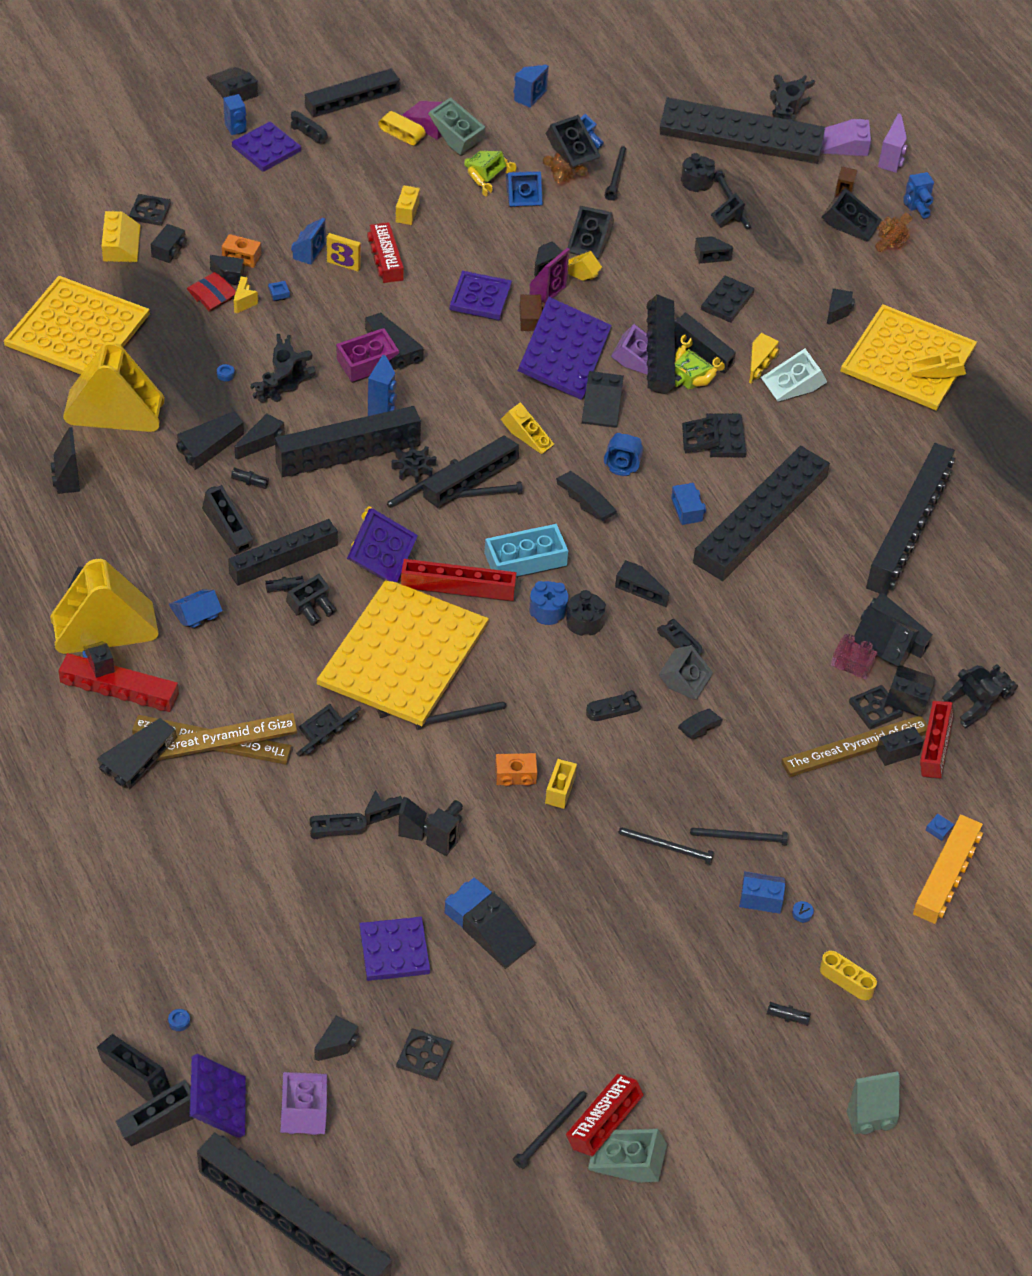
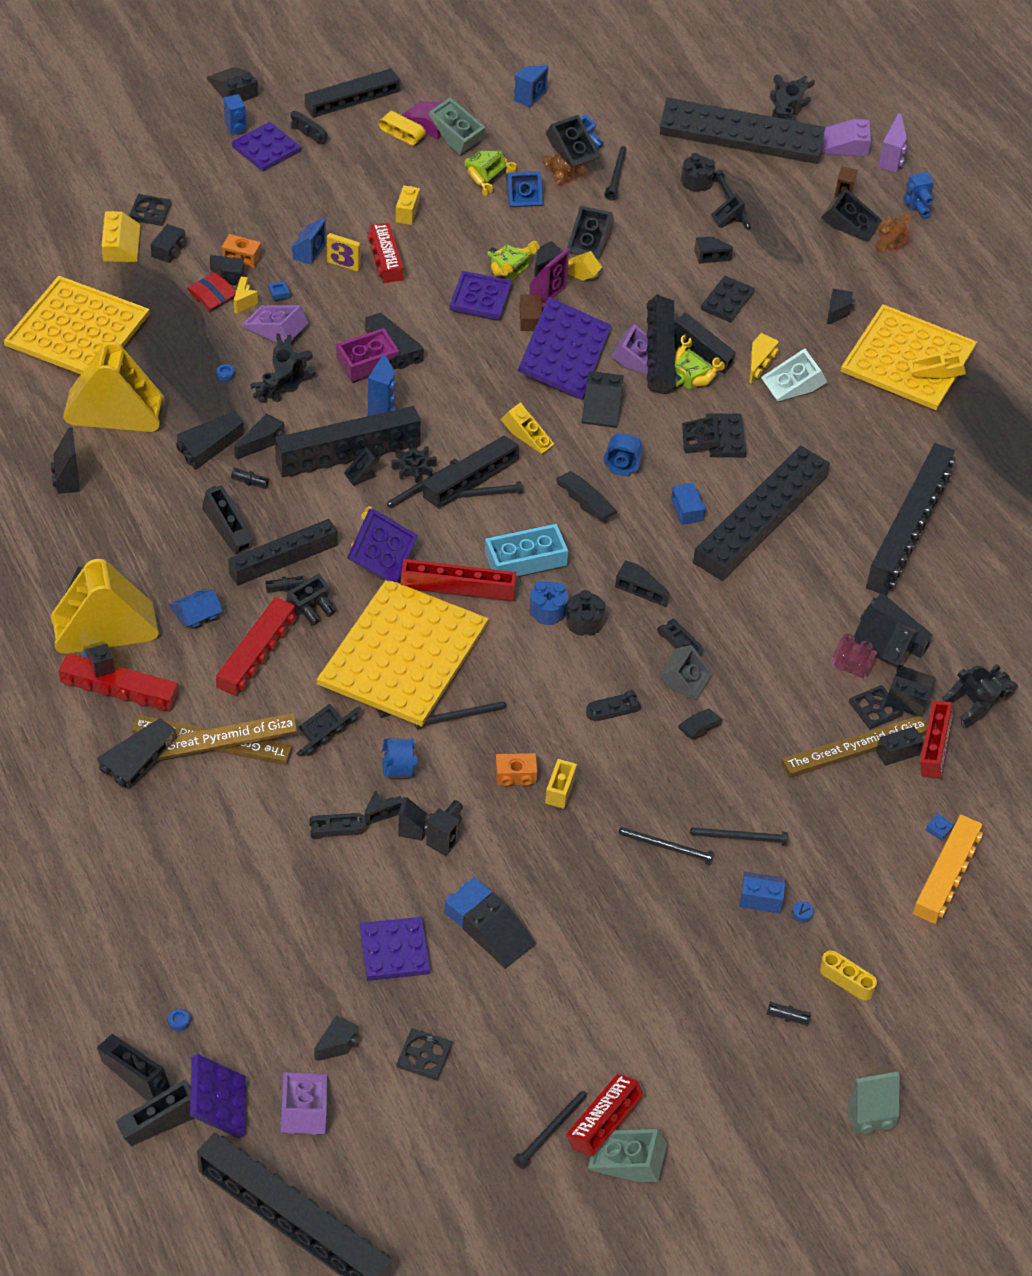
none -> red brick [216,597,297,697]
none -> medium lavender slope [242,305,308,343]
none -> black slope [344,447,379,486]
none -> blue brick [382,738,417,778]
none -> torso [488,241,540,281]

